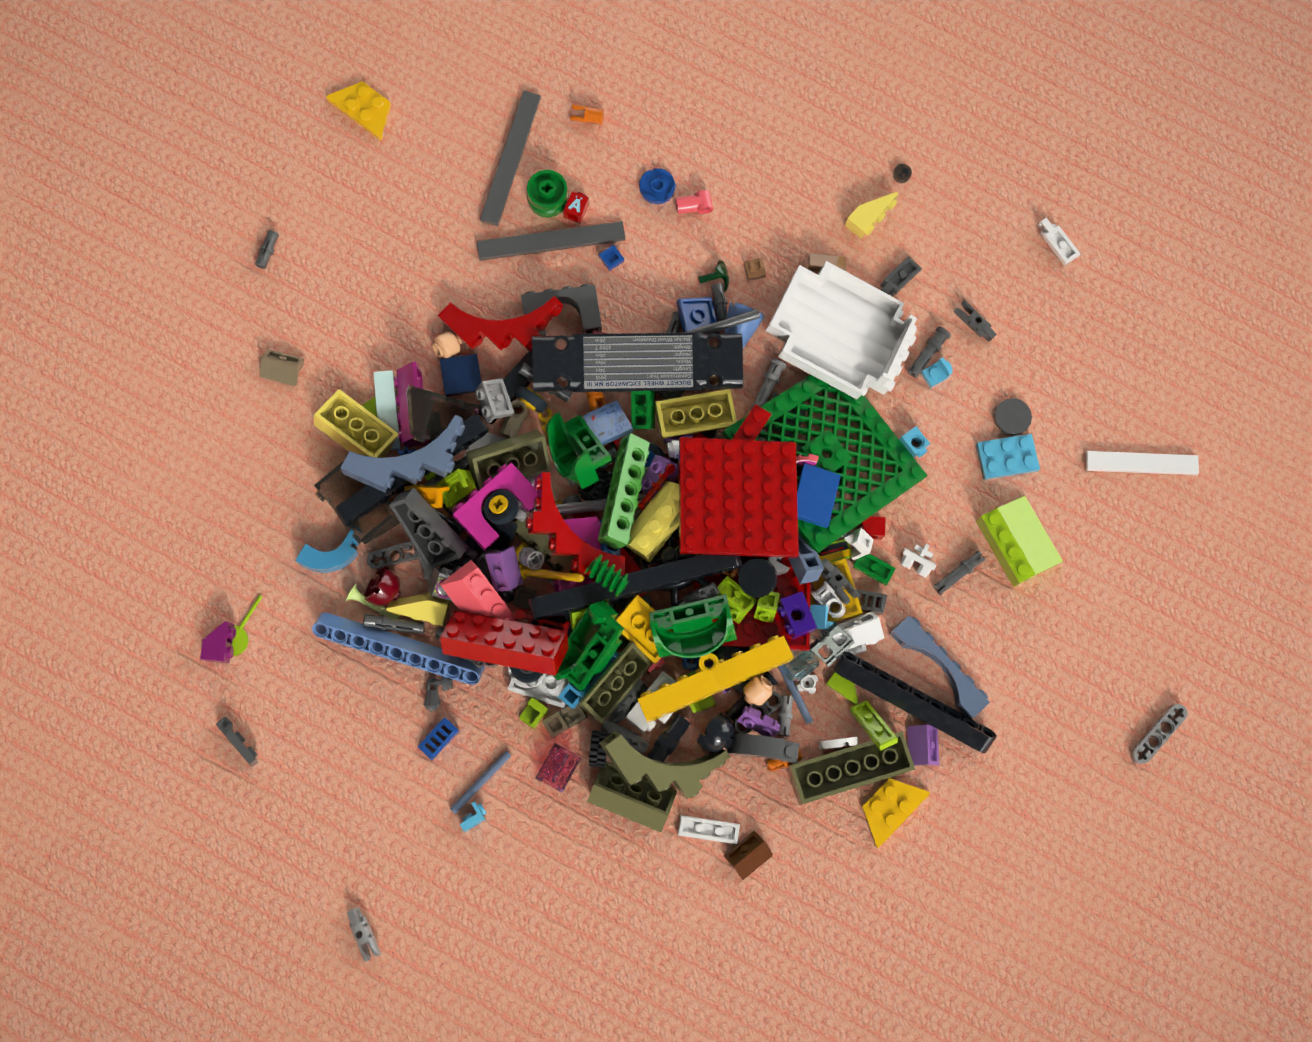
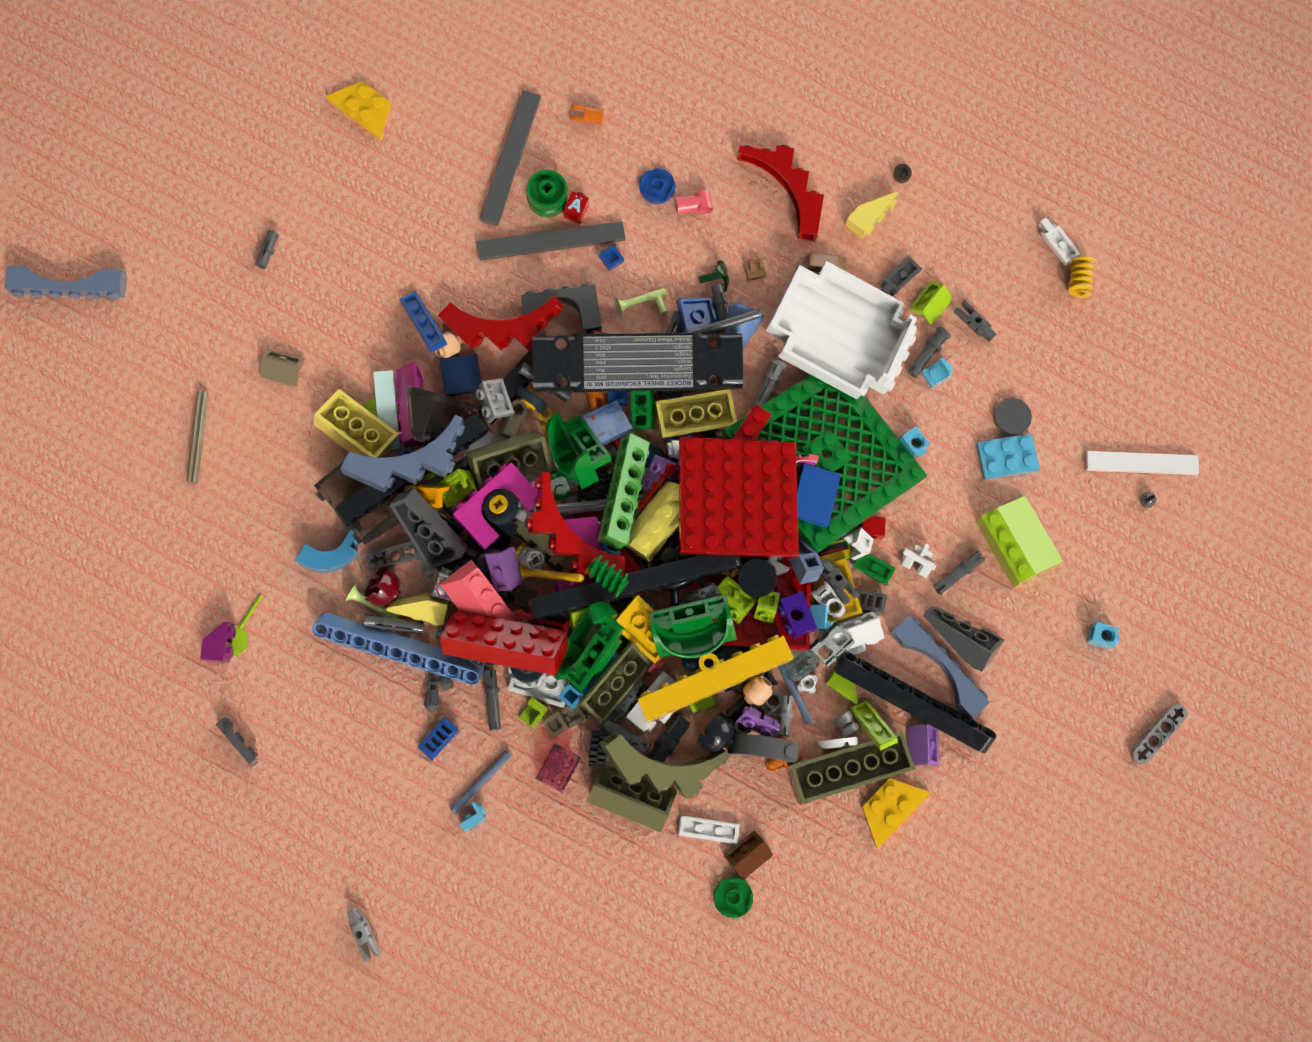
none -> sand blue arch [5,266,127,300]
none -> dark tan axle [186,391,208,483]
none -> blue tile [399,291,448,353]
none -> dark grey pin [484,670,501,731]
none -> bracket [550,470,572,501]
none -> blue plate [608,392,628,406]
none -> yellowish green piece [614,288,668,316]
none -> green tile [713,877,753,918]
none -> red arch [737,145,824,242]
none -> light grey wheel [833,711,860,738]
none -> lime panel [910,281,953,325]
none -> dark grey wedge [923,606,1005,672]
none -> yellow piece [1068,256,1095,298]
none -> medium azure brick [1087,622,1120,649]
none -> dark grey hinge [1140,492,1157,508]

